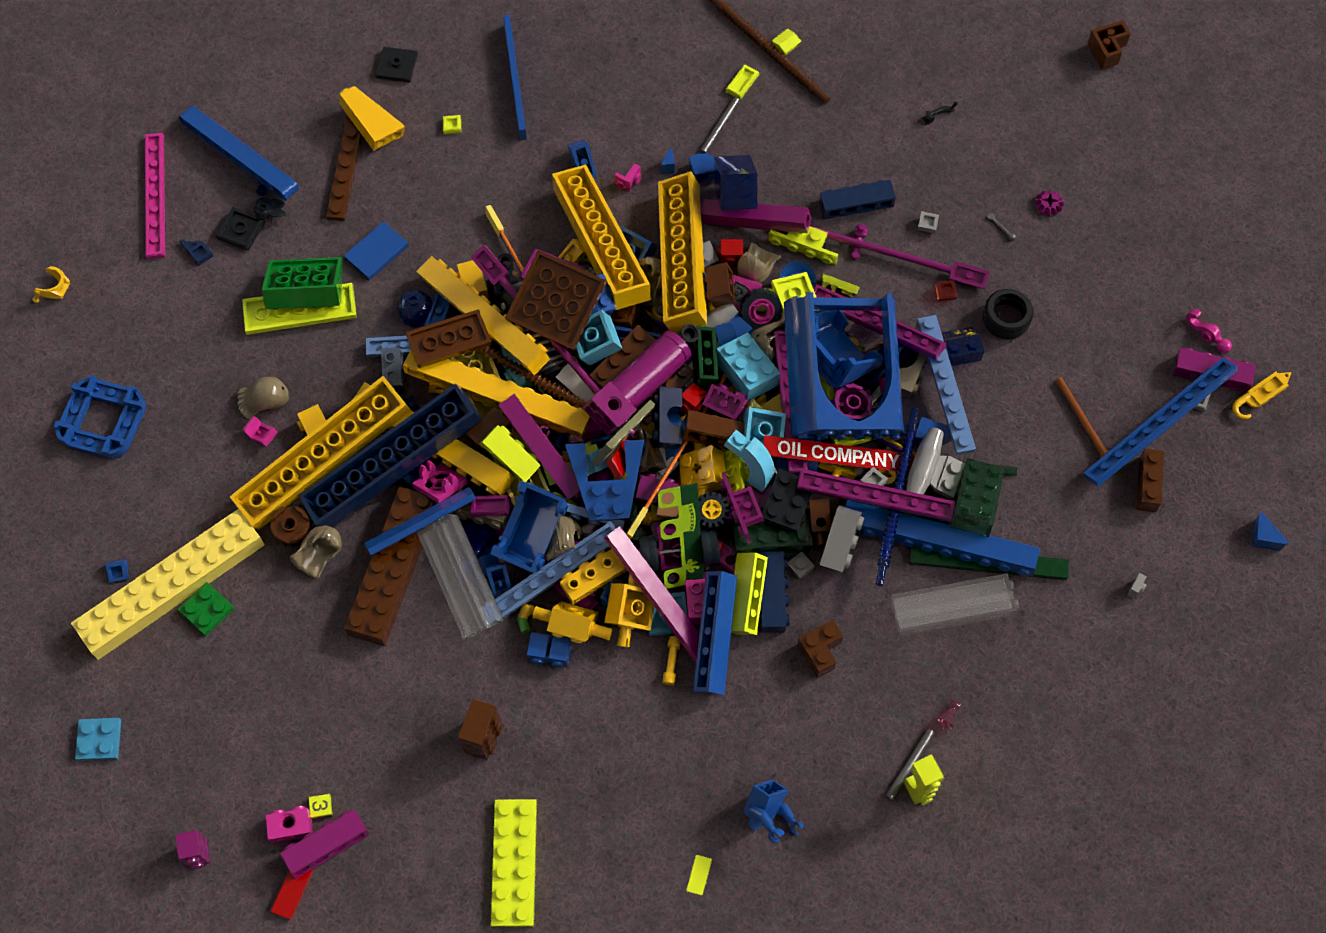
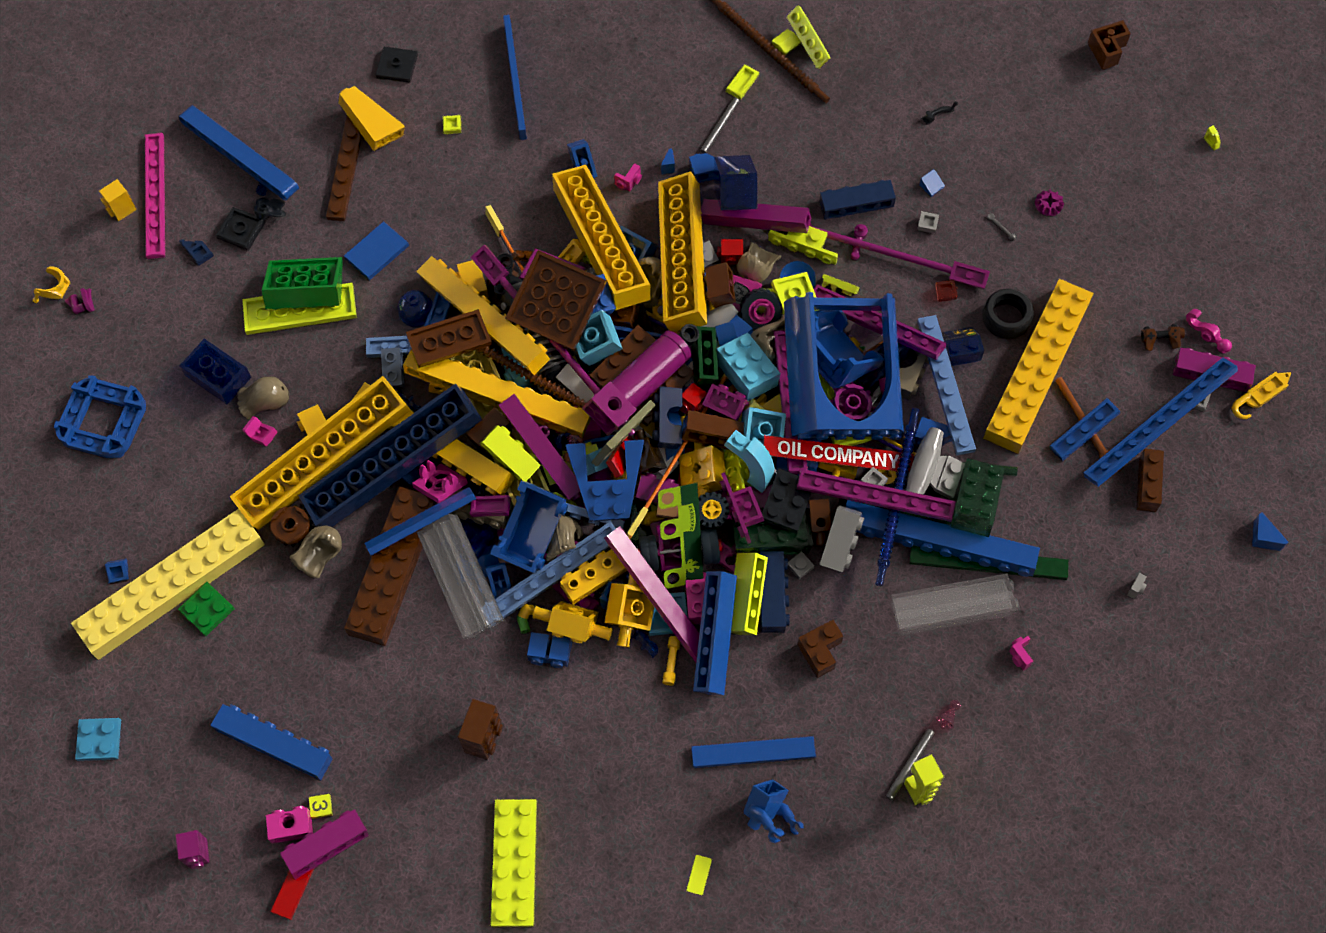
none -> magenta piece [65,288,94,314]
none -> yellow brick [99,179,137,221]
none -> clear blue brick [179,338,252,404]
none -> blue brick [210,704,332,781]
none -> reddish brown axle [511,250,533,262]
none -> clear blue piece [632,631,658,659]
none -> blue tile [692,736,816,768]
none -> neon yellow bracket [787,6,830,69]
none -> slope [919,169,945,197]
none -> yellow brick [983,279,1094,454]
none -> dark pink bracket [1009,636,1033,671]
none -> blue tile [1049,398,1120,462]
none -> reddish brown piece [1141,324,1185,351]
none -> neon yellow tile [1204,125,1220,150]

